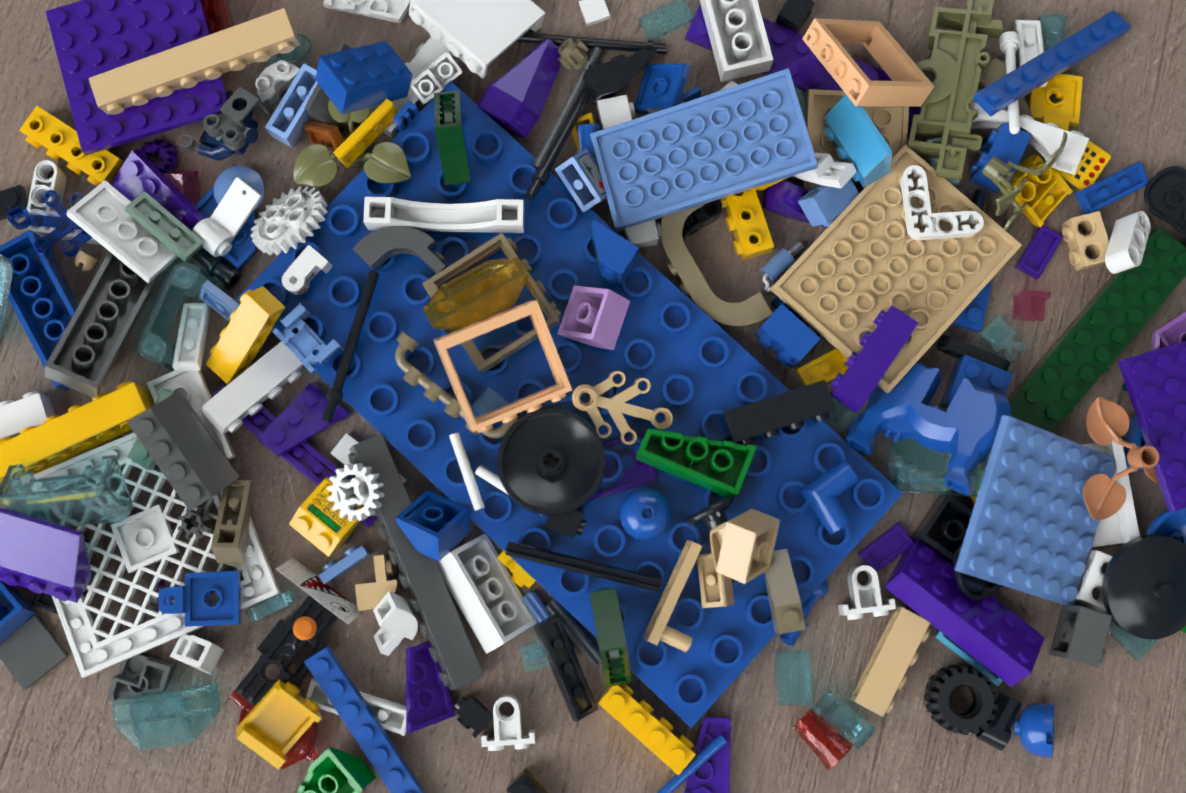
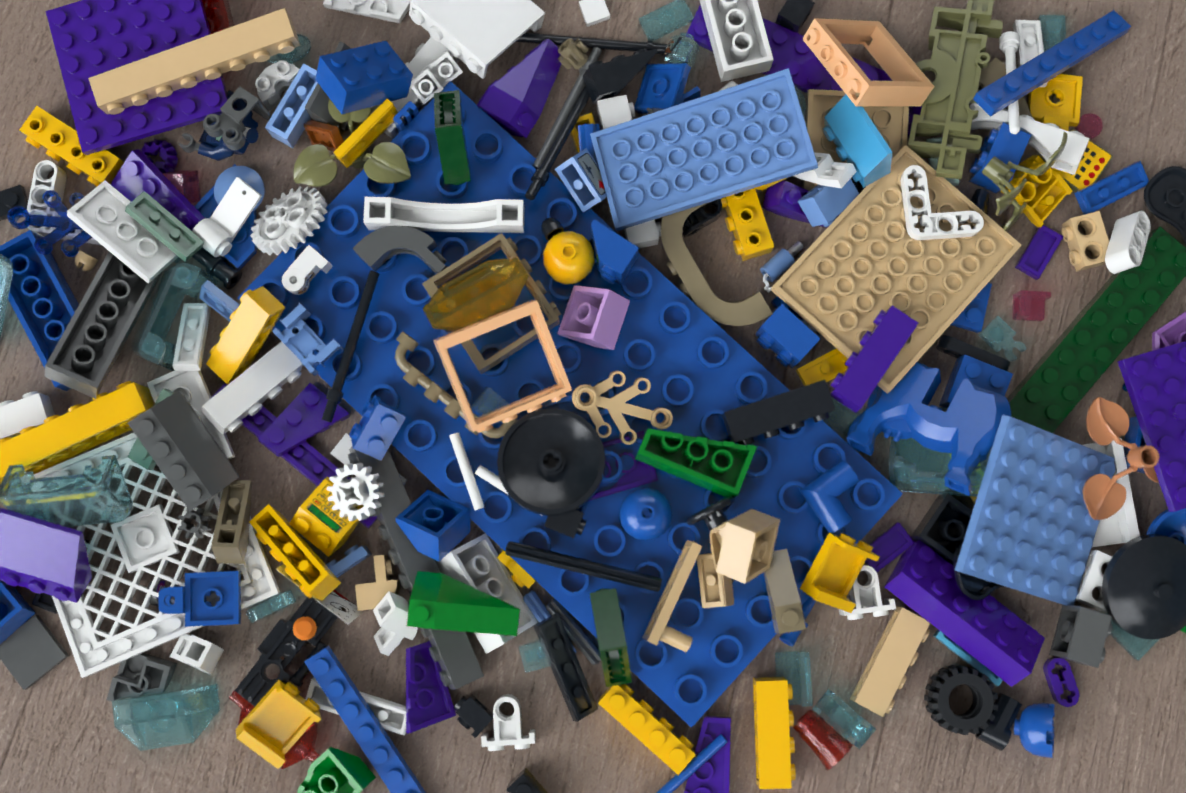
none -> yellow brick [249,504,341,601]
none -> bracket [350,395,407,461]
none -> green wedge [407,571,520,636]
none -> black hinge [541,217,564,240]
none -> yellow cylinder [543,231,595,285]
none -> clear light blue head [663,33,699,68]
none -> yellow brick [753,677,796,789]
none -> yellow panel [800,532,880,613]
none -> dark purple beam [1043,657,1080,707]
none -> clear pink tile [1075,113,1103,140]

